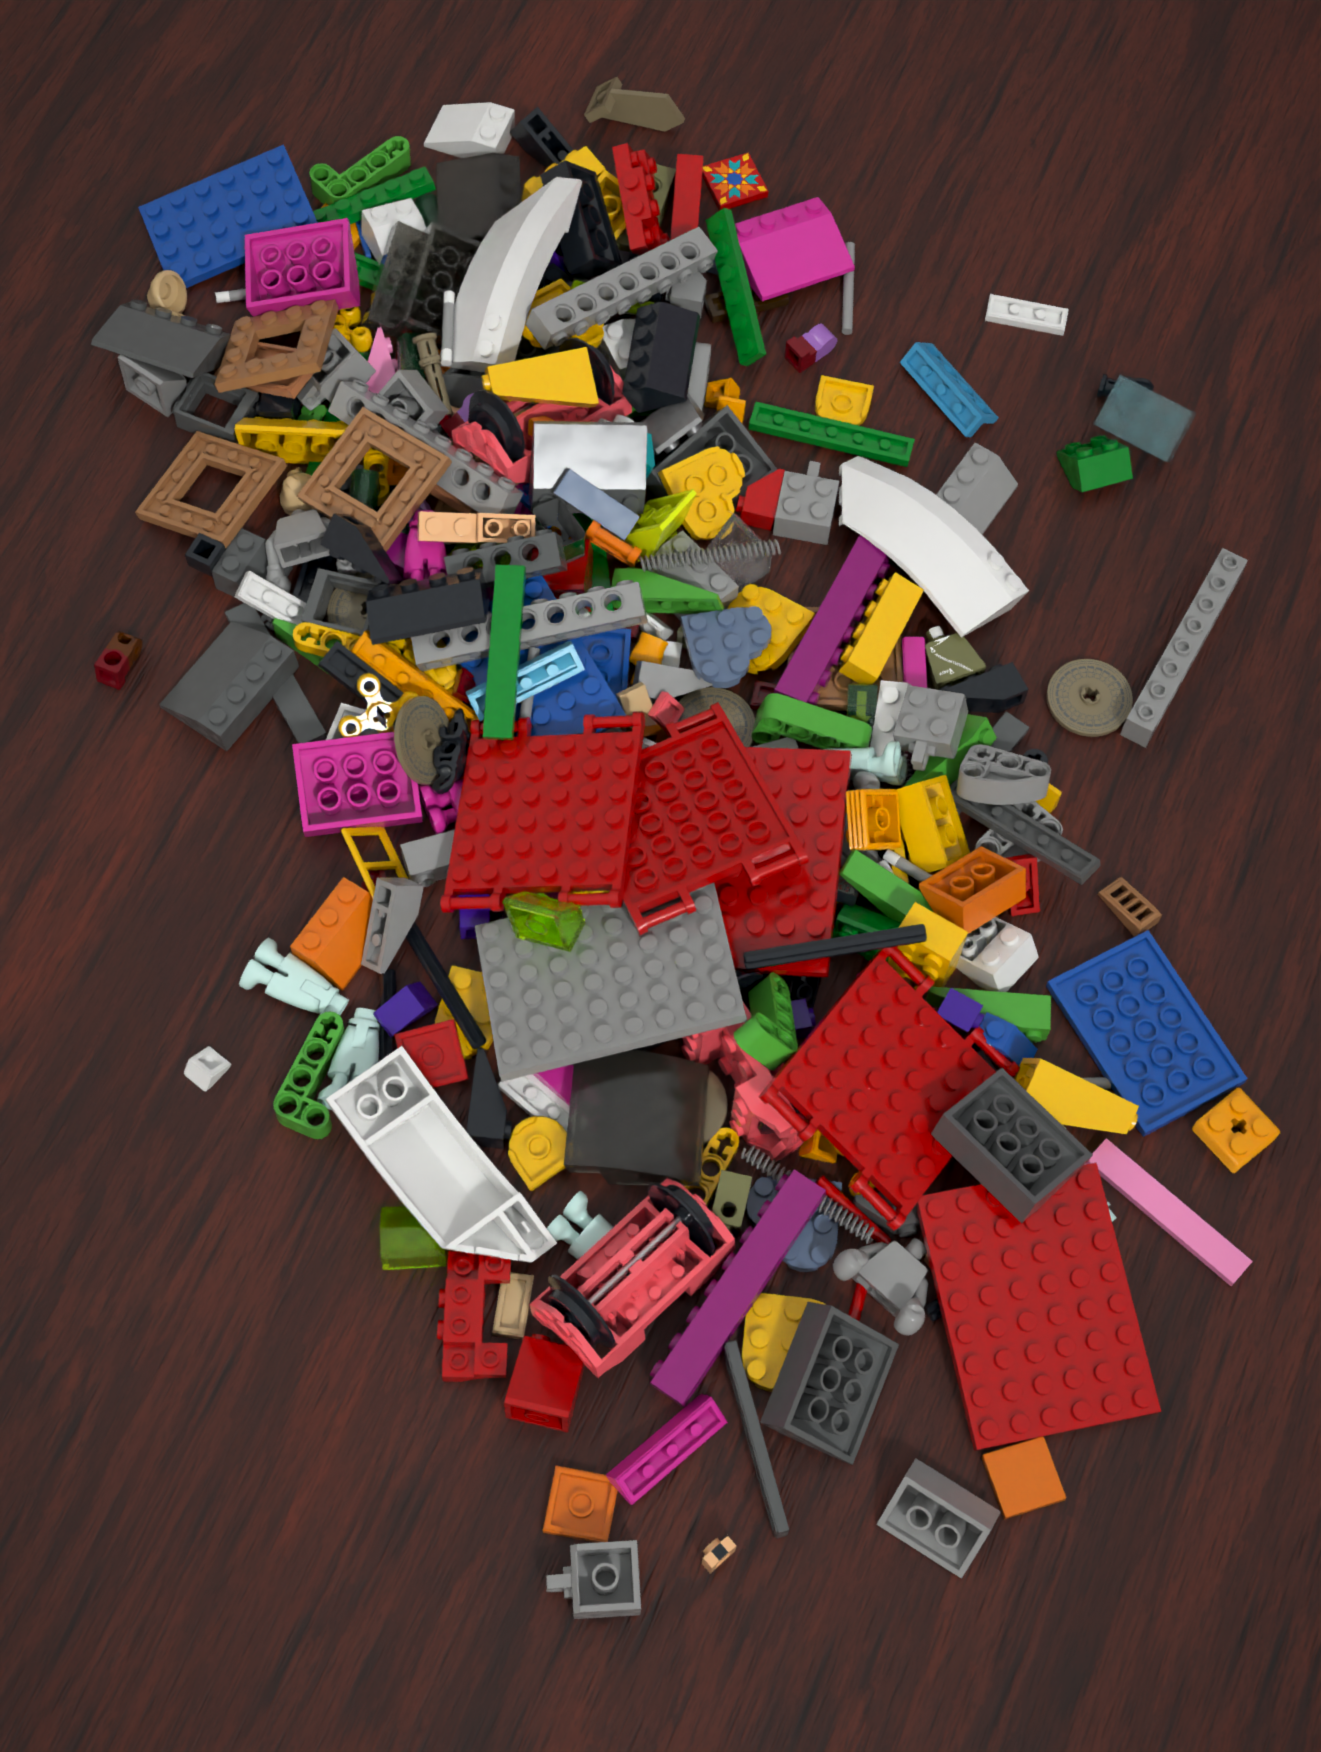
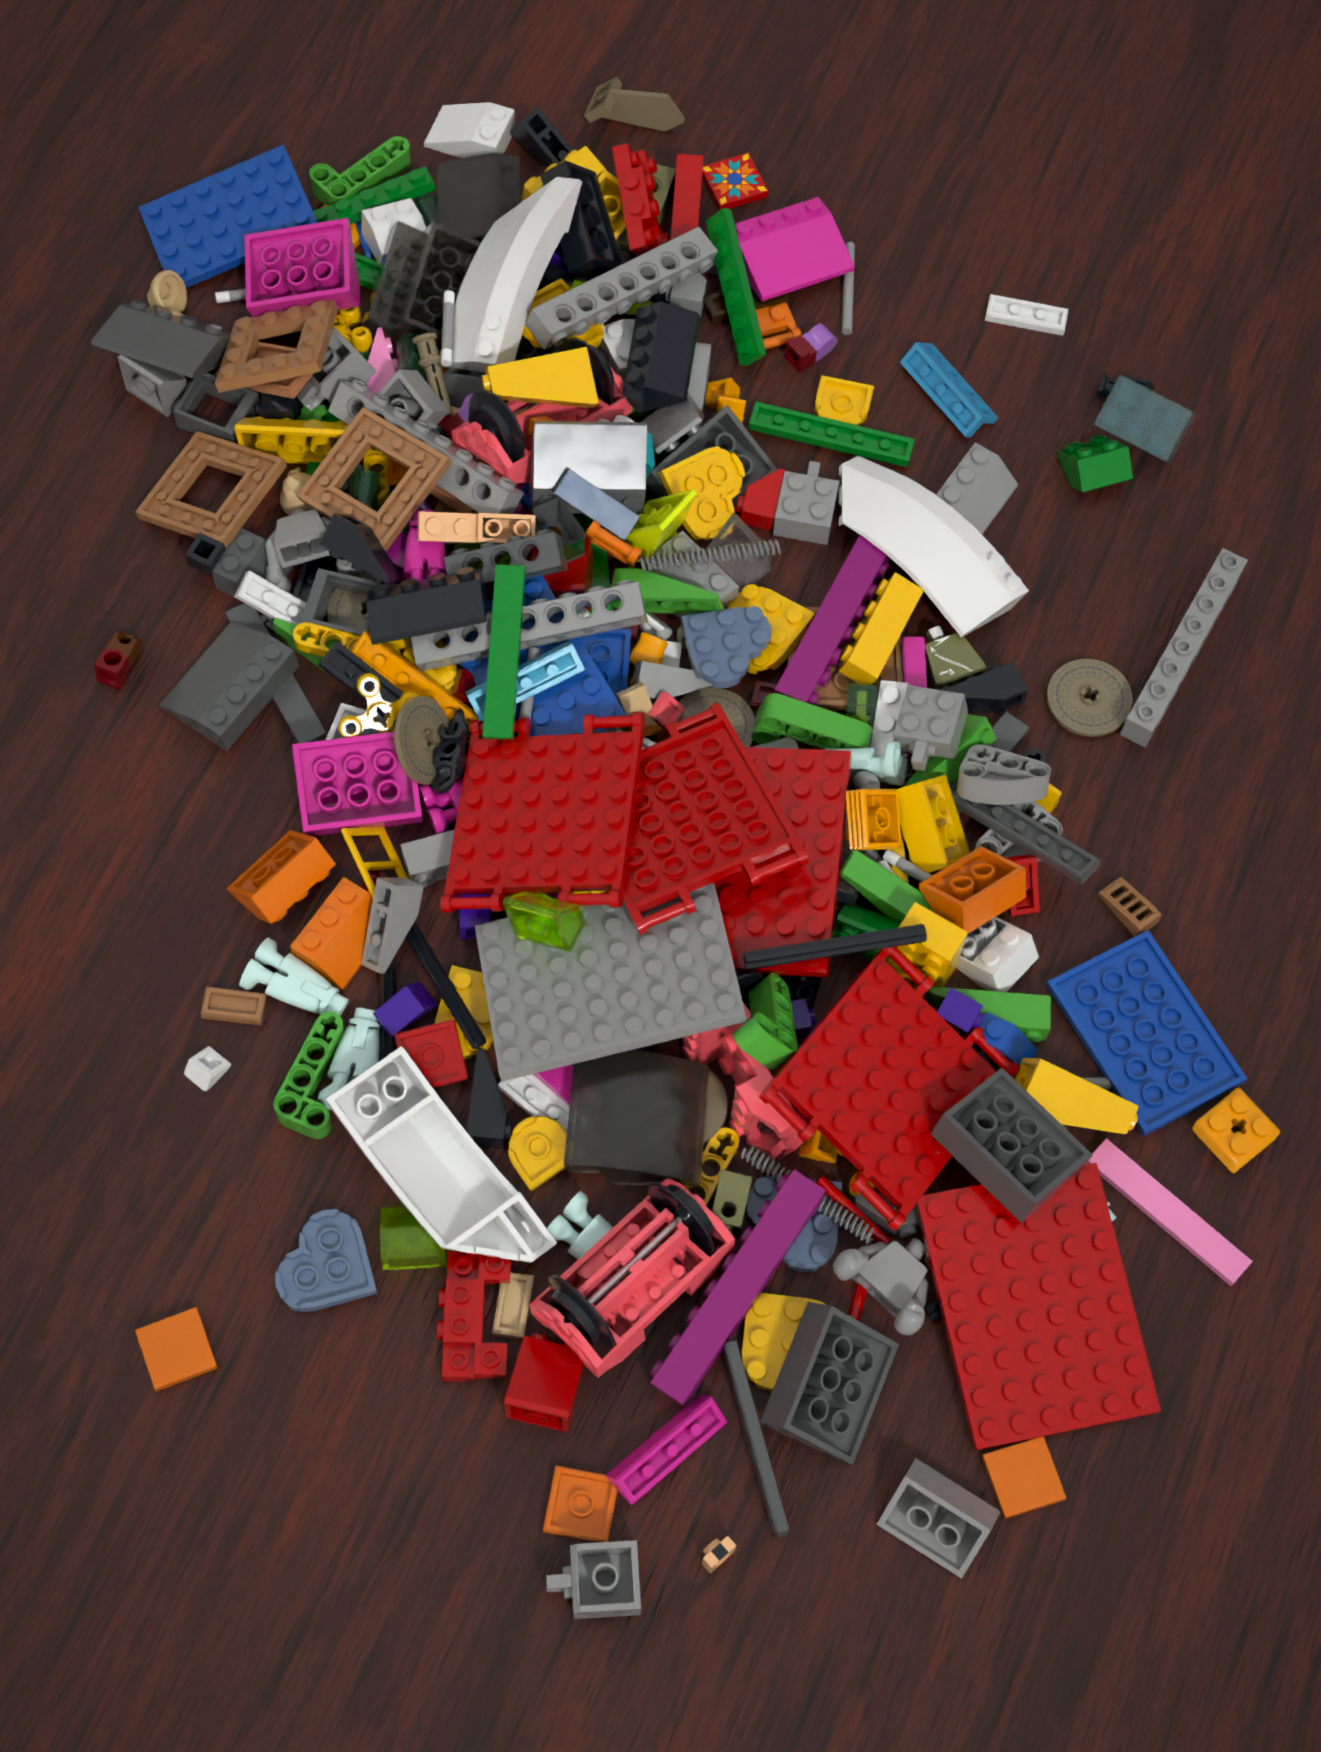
none -> orange tile [135,1307,218,1392]
none -> medium nougat tile [200,987,267,1026]
none -> orange slope [226,830,336,924]
none -> sand blue plate [275,1209,377,1312]
none -> orange plate [756,302,802,349]

